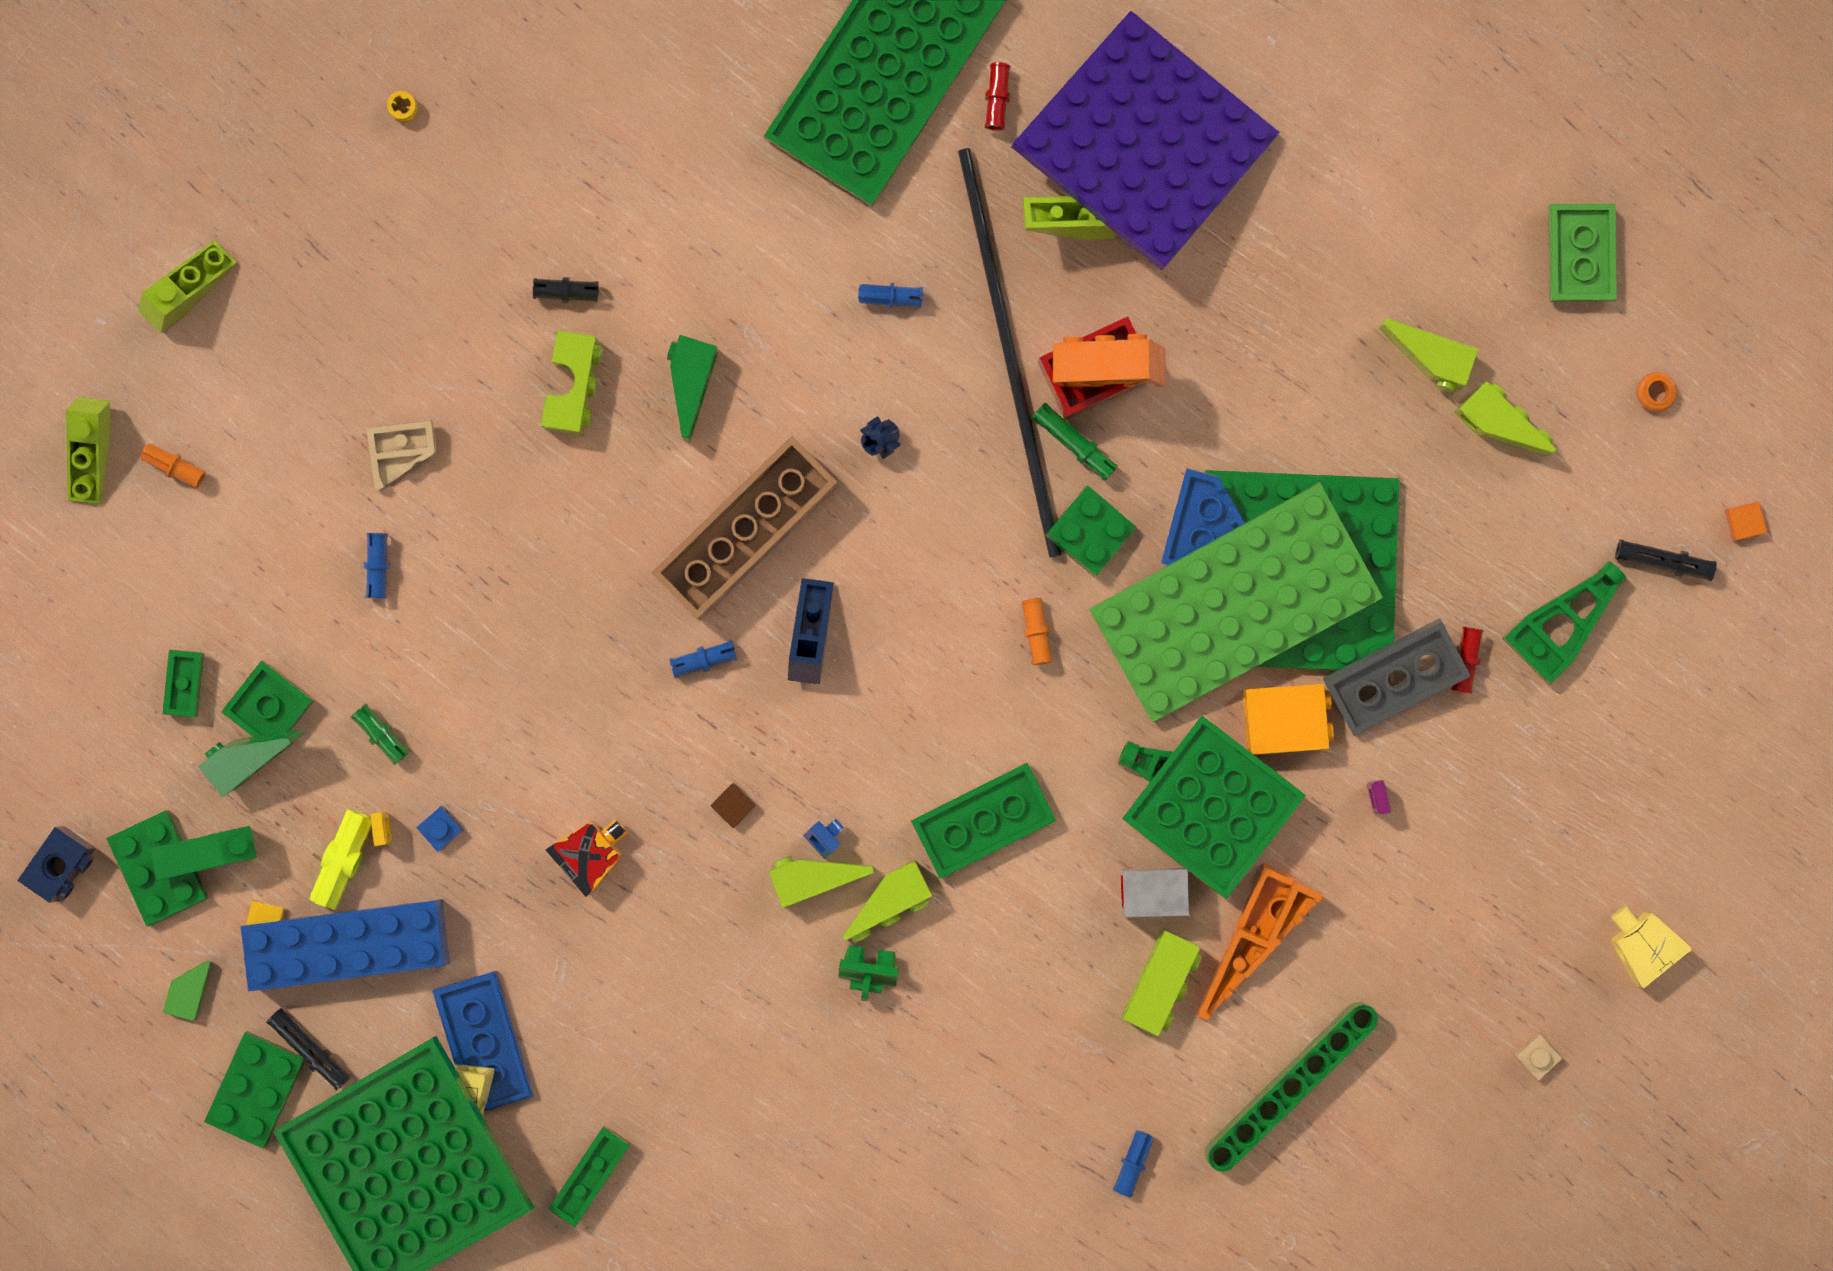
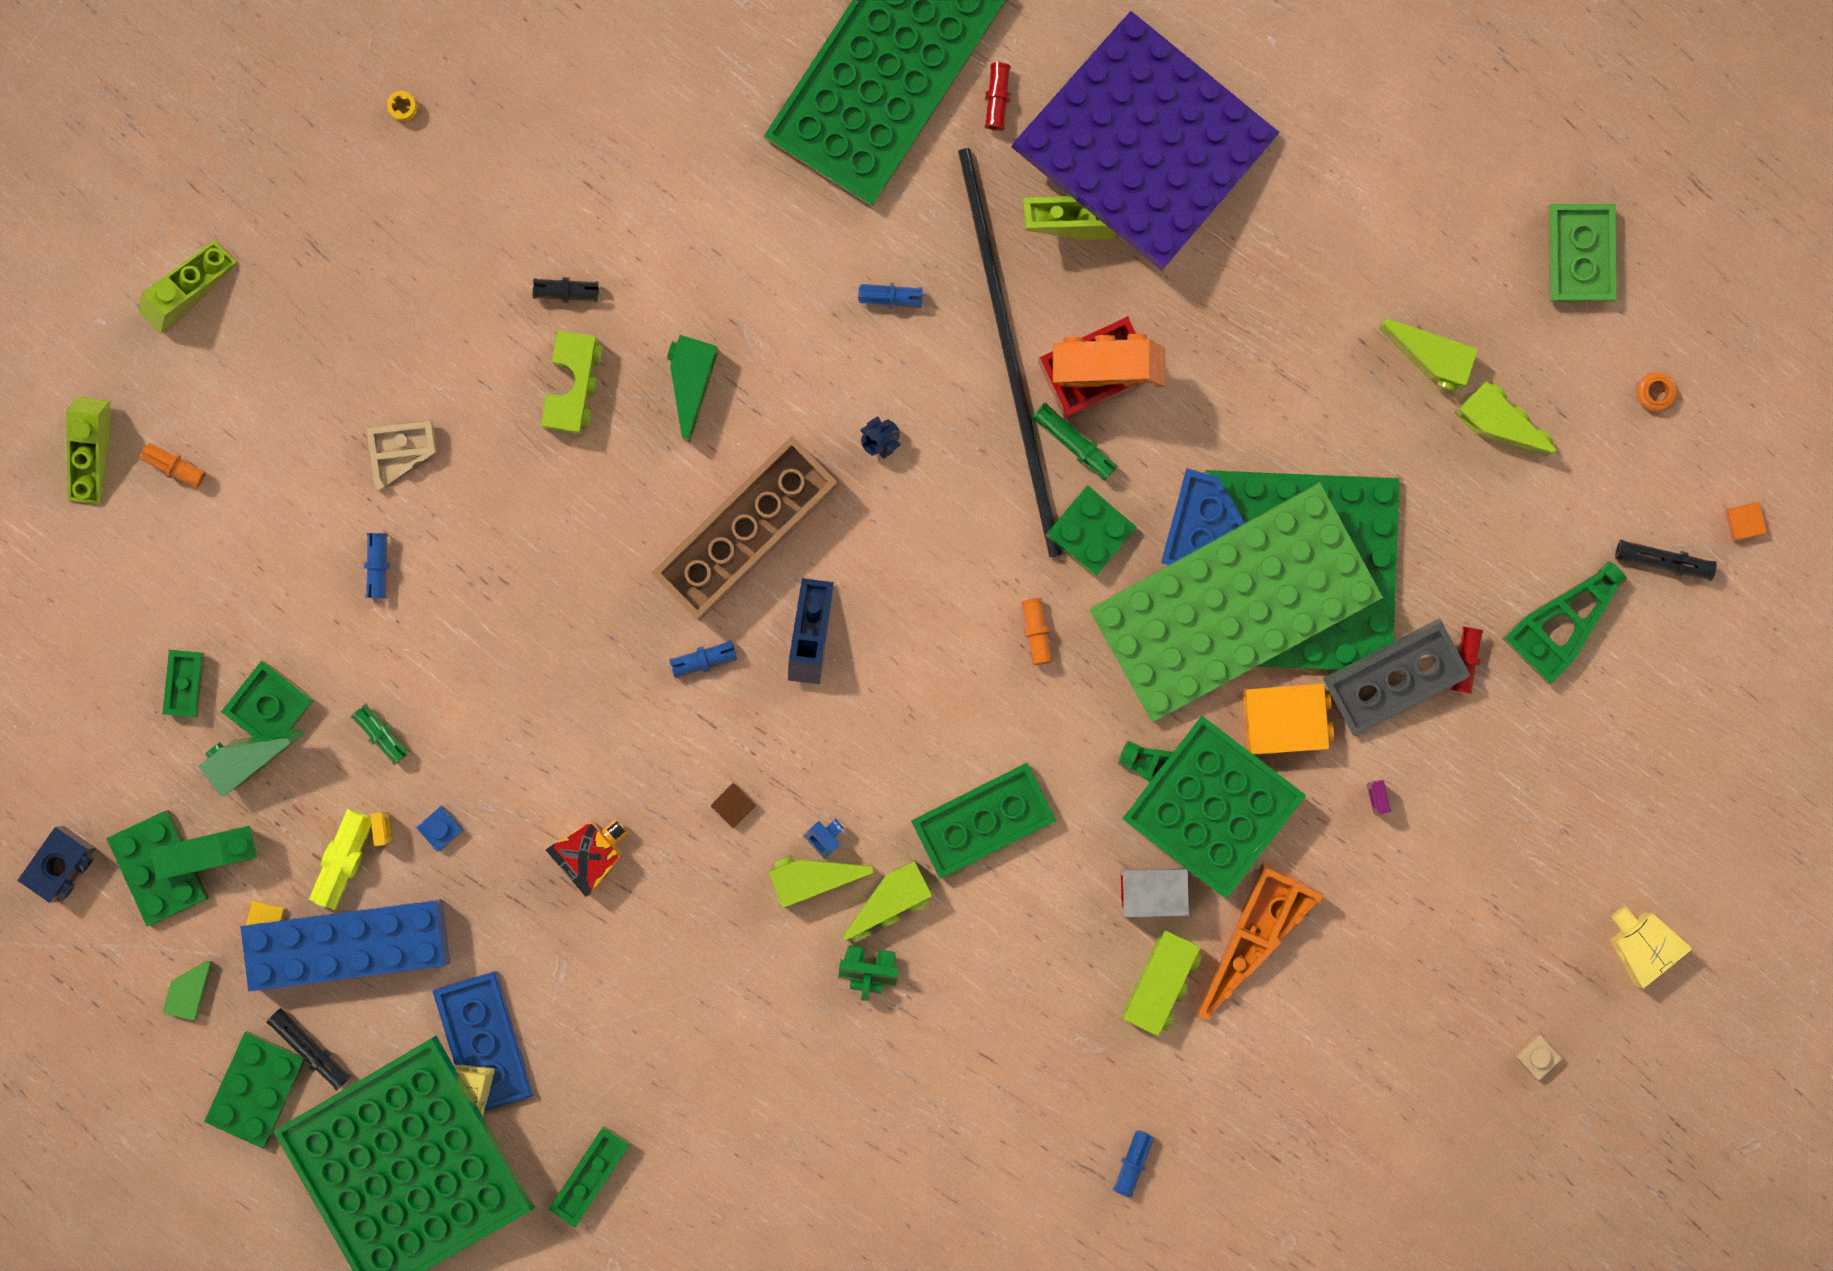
green beam [1205,1002,1378,1172] -> none

